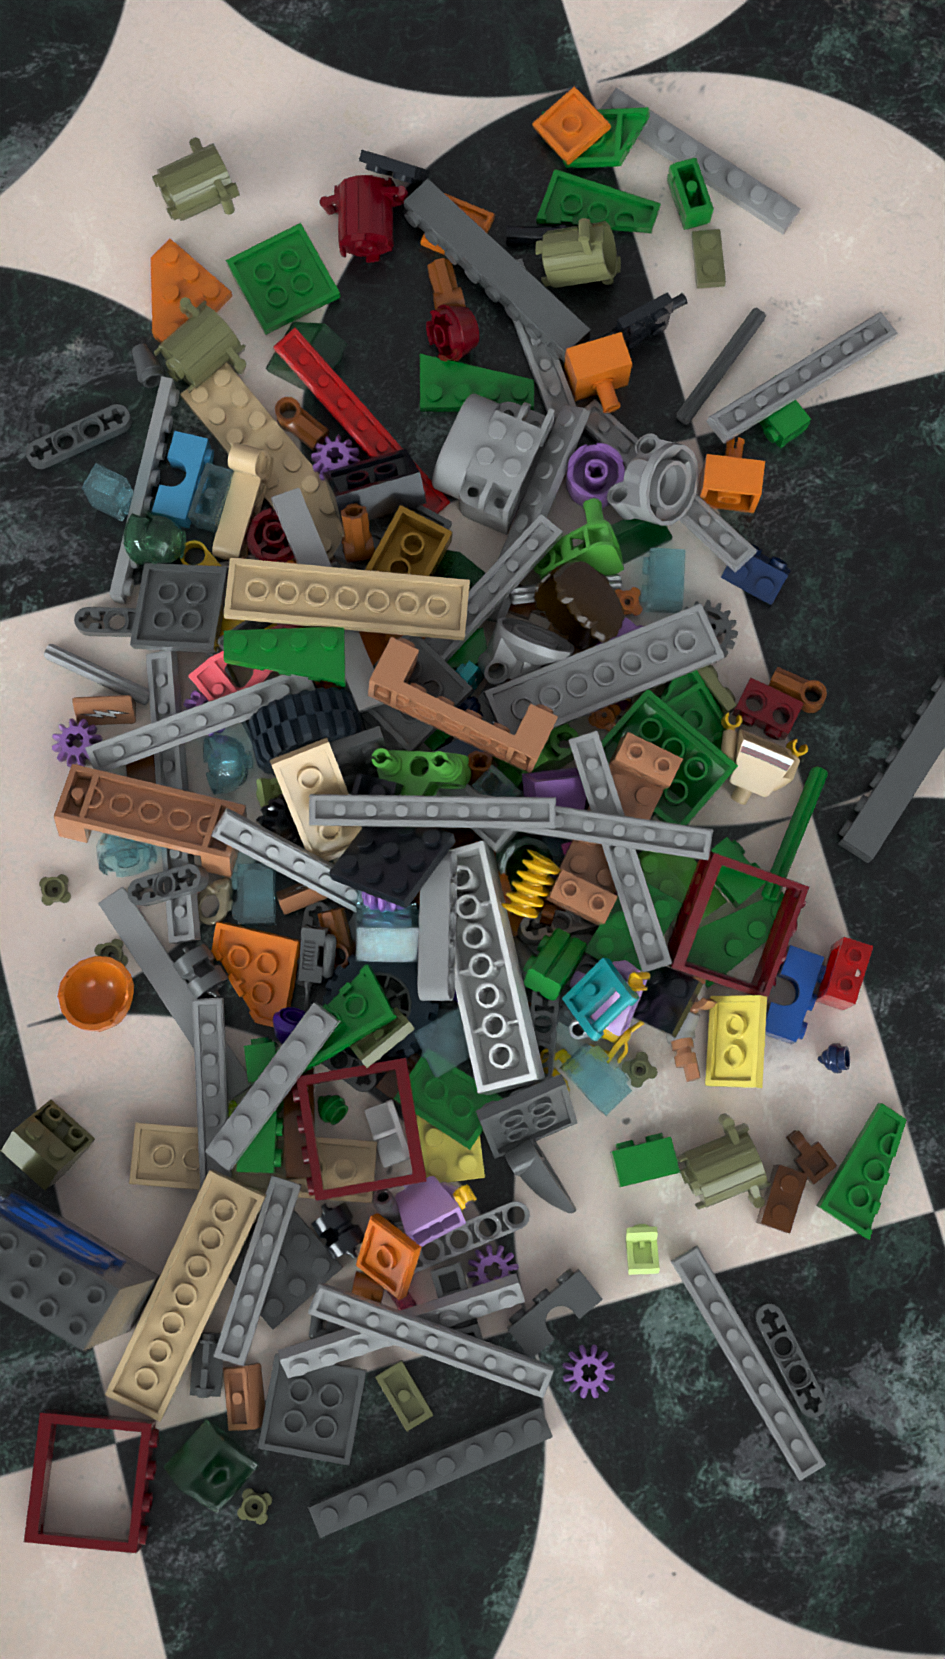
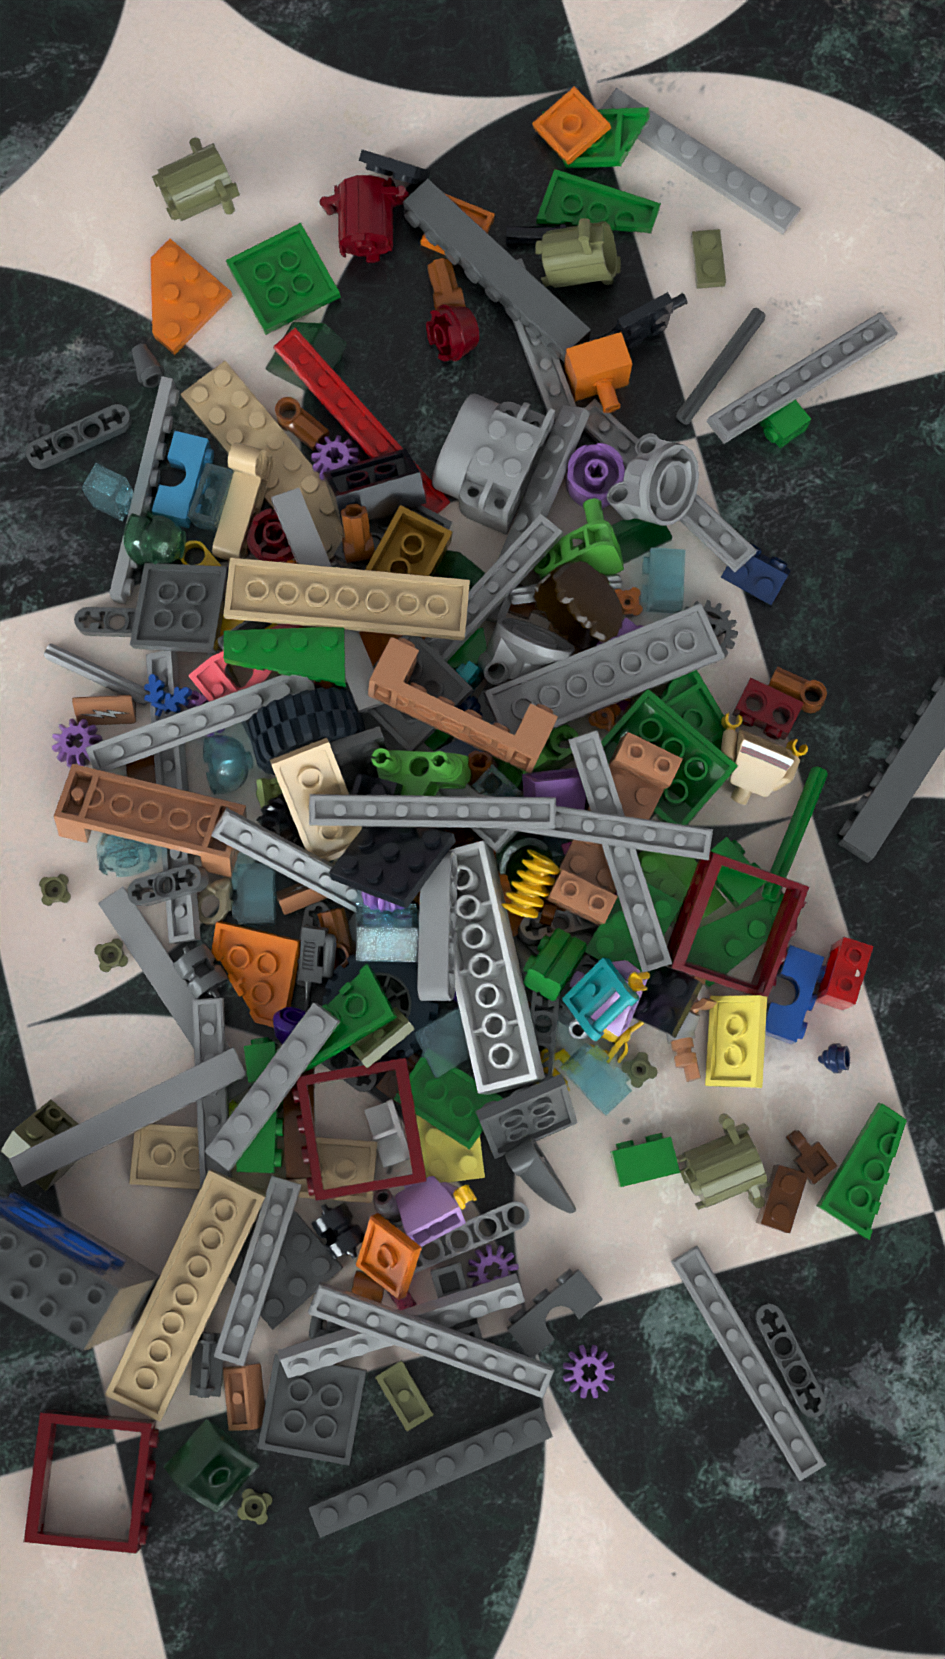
orange cylinder [57,956,134,1032] -> none
olive container [154,297,246,393] -> none
green plate [317,1094,348,1125] -> none
green wing [420,354,534,412] -> none
yellowish green bracket [625,1224,660,1275] -> none
green brick [667,158,714,230] -> none
olive plate [697,664,737,715] -> none
orange brick [698,437,765,513] -> none
none -> light grey tile [9,1047,247,1187]
none -> blue animal [144,674,192,717]

